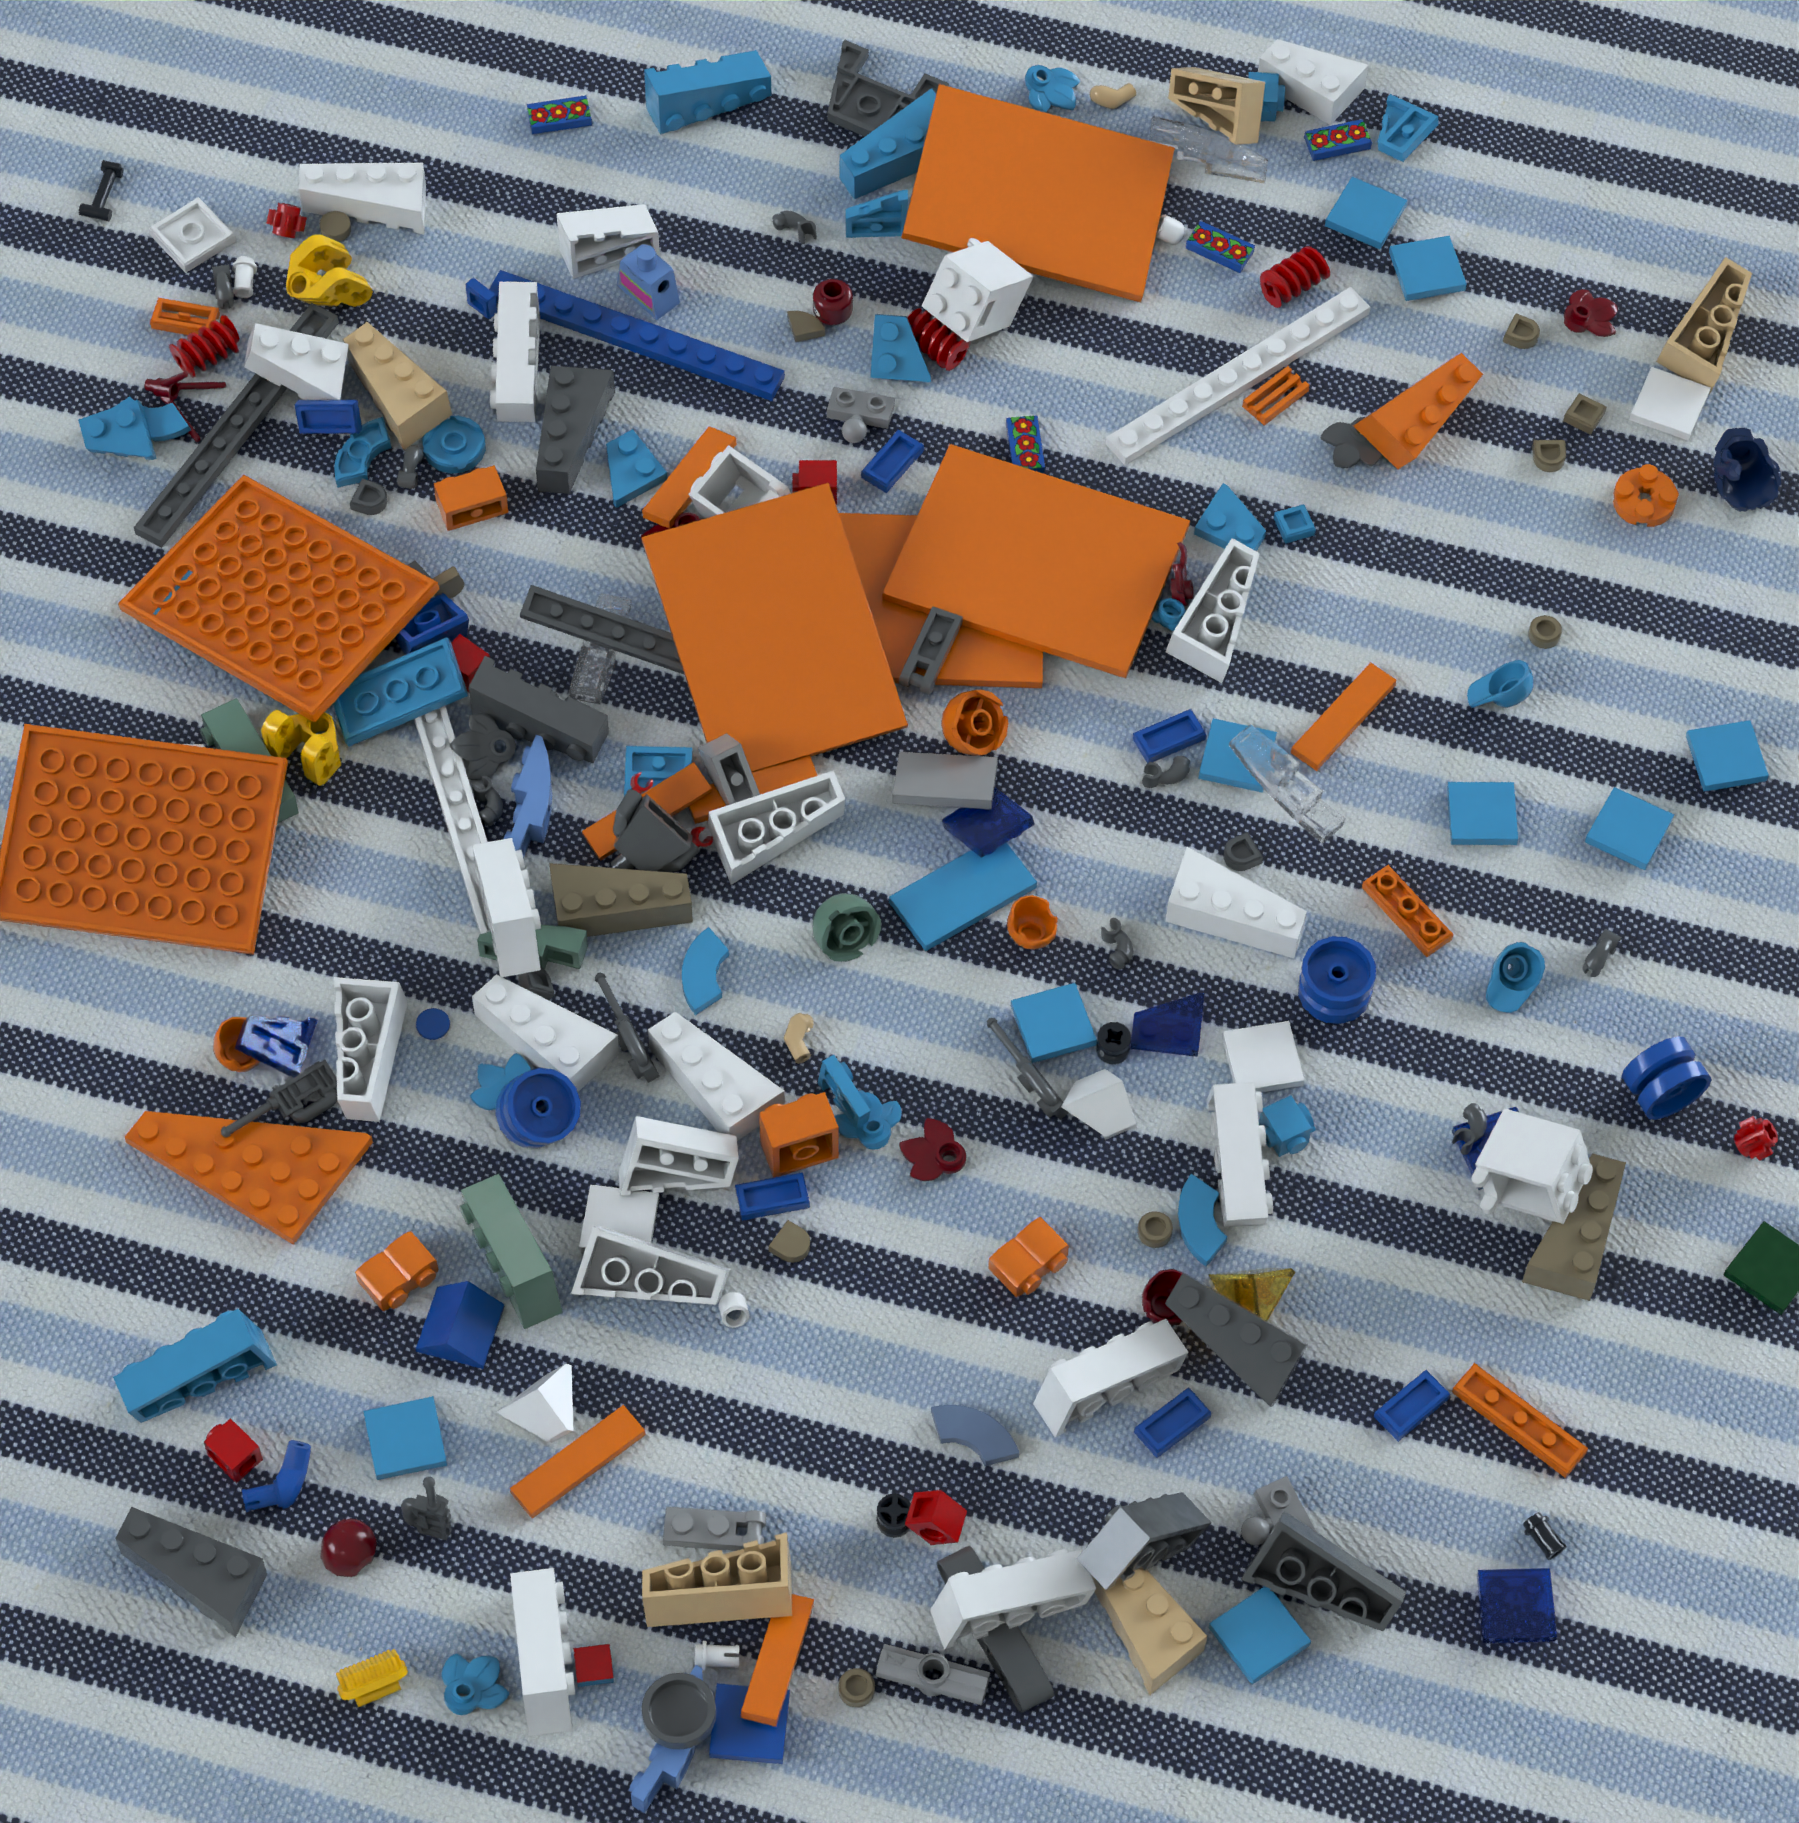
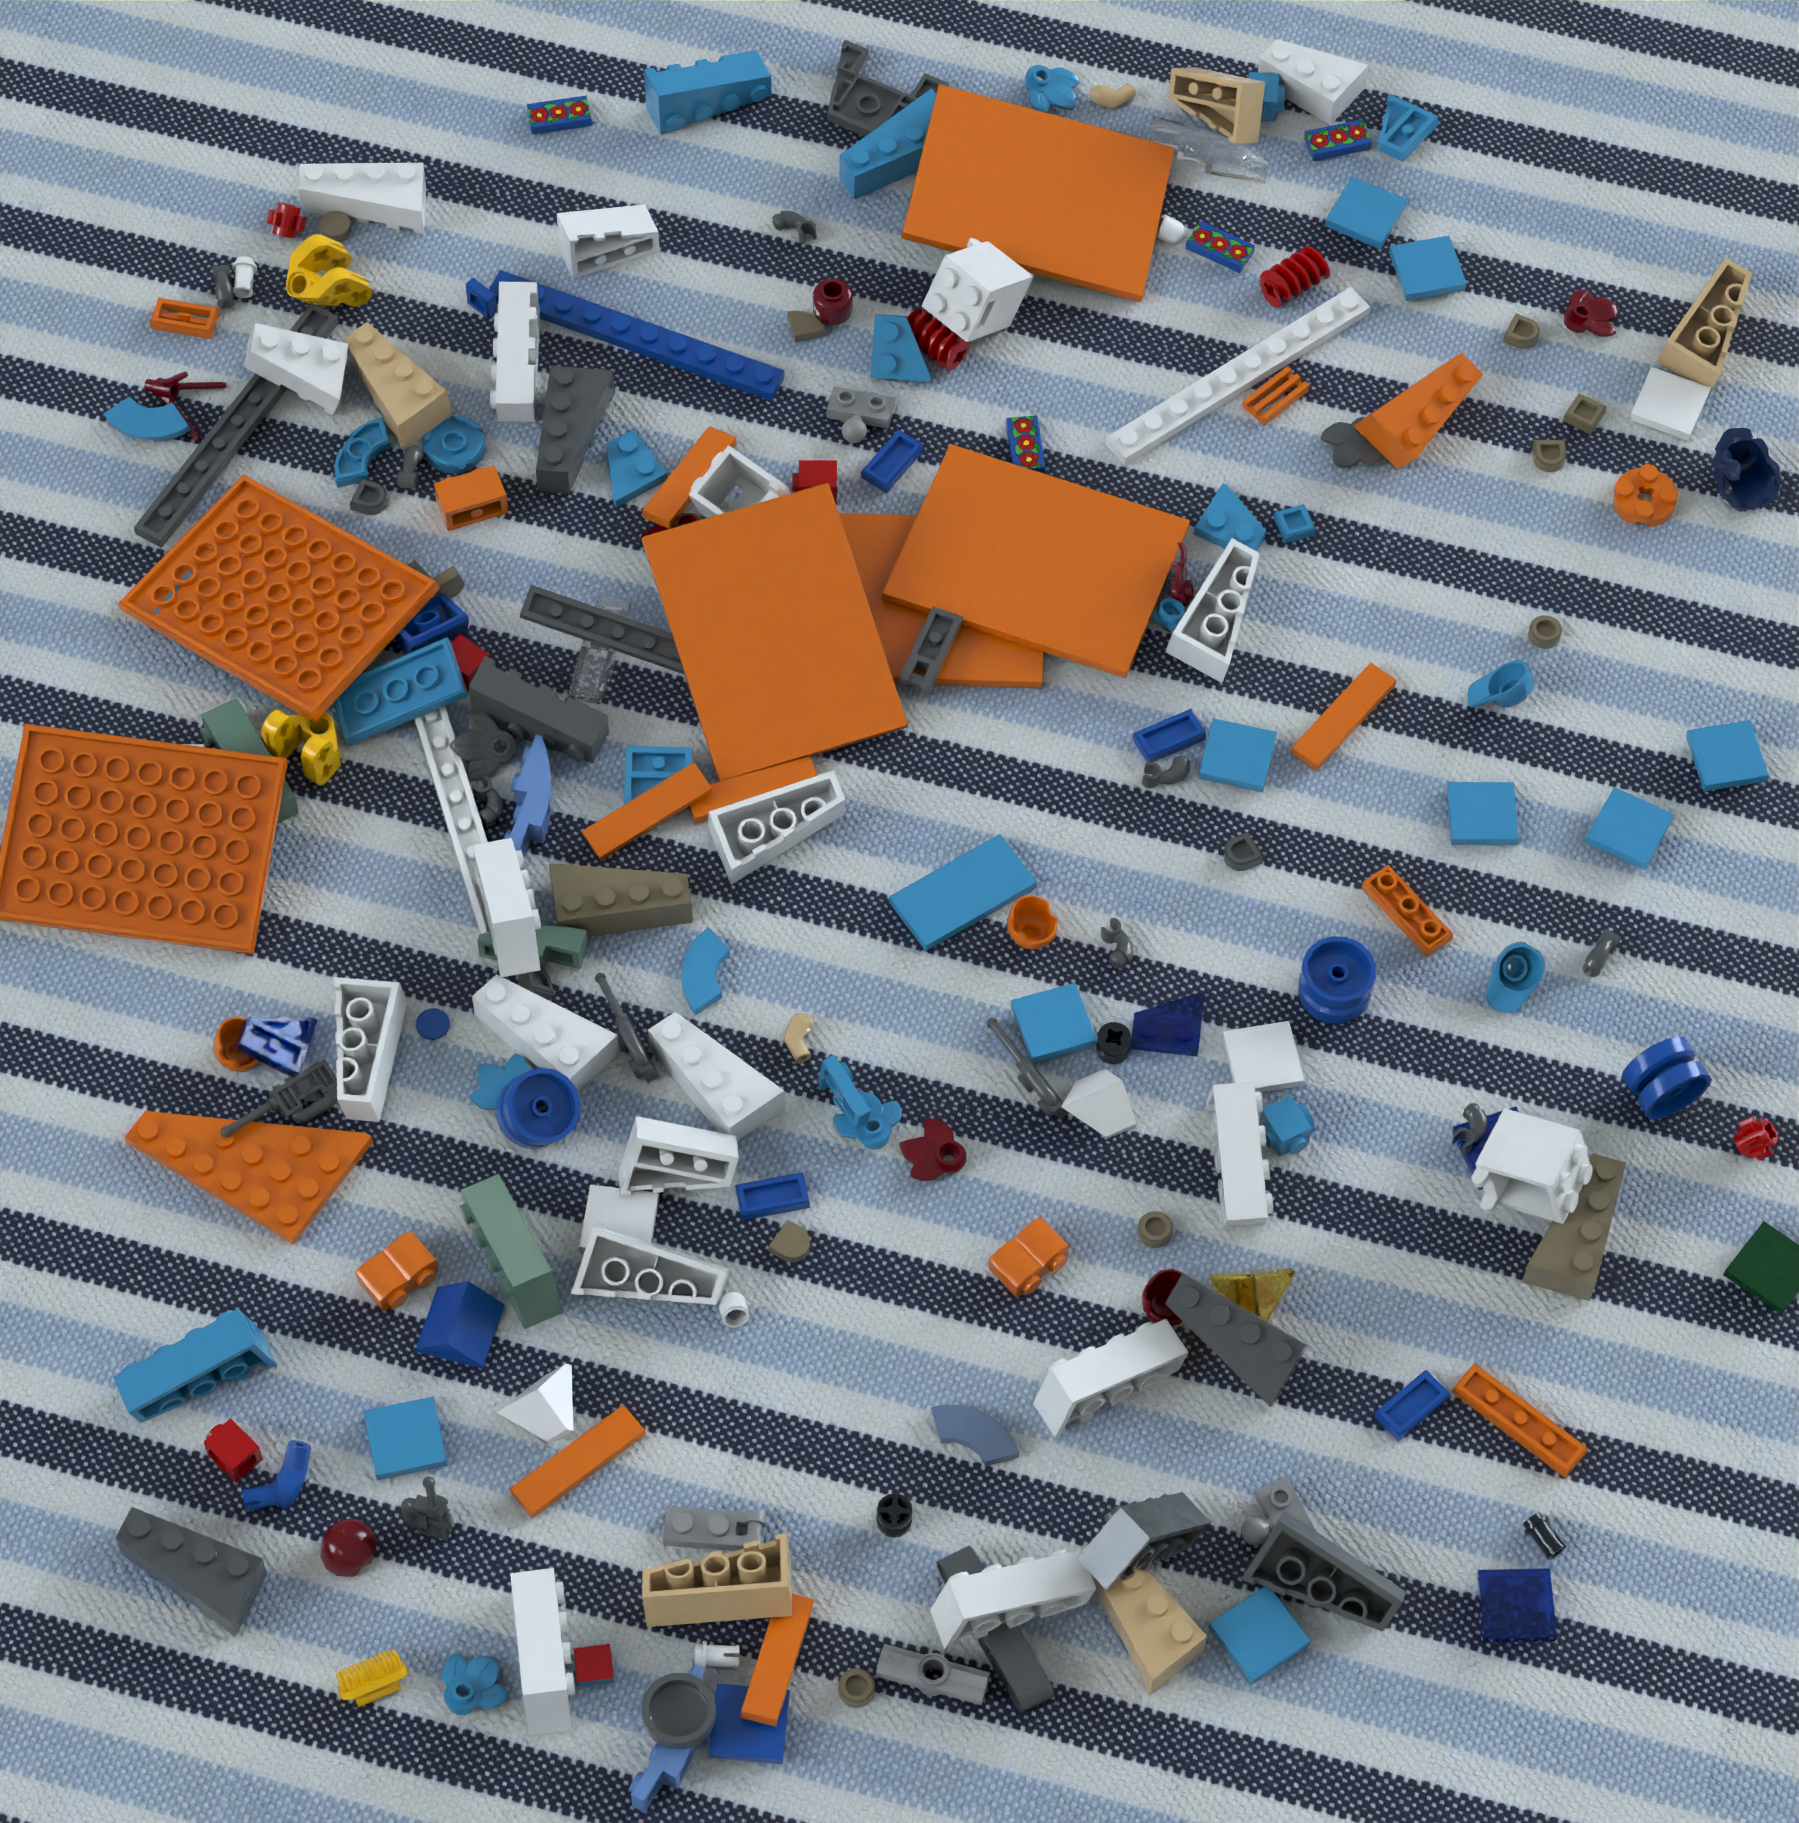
dark azure wing [78,400,156,460] -> none
black piece [79,160,124,222] -> none
white tile [148,197,236,273] -> none
red piece [169,315,240,378] -> none
blue tile [294,400,363,434] -> none
dark grey torso [611,772,713,872] -> none
medium blue torso [617,244,680,320] -> none
light grey slope [698,733,760,806] -> none
orange brick [759,1092,839,1178] -> none
sand green cylinder [813,893,881,962] -> none
dark azure wing [845,190,908,238] -> none
light grey tile [892,752,998,809] -> none
red brick [905,1490,967,1545] -> none
orange cylinder [941,689,1008,756] -> none
clear blue tile [941,787,1035,858] -> none
blue tile [1134,1387,1212,1458] -> none
white wedge [1165,847,1307,959] -> none
dark azure tile [1178,1174,1227,1267] -> none
clear slope [1229,724,1346,844] -> none

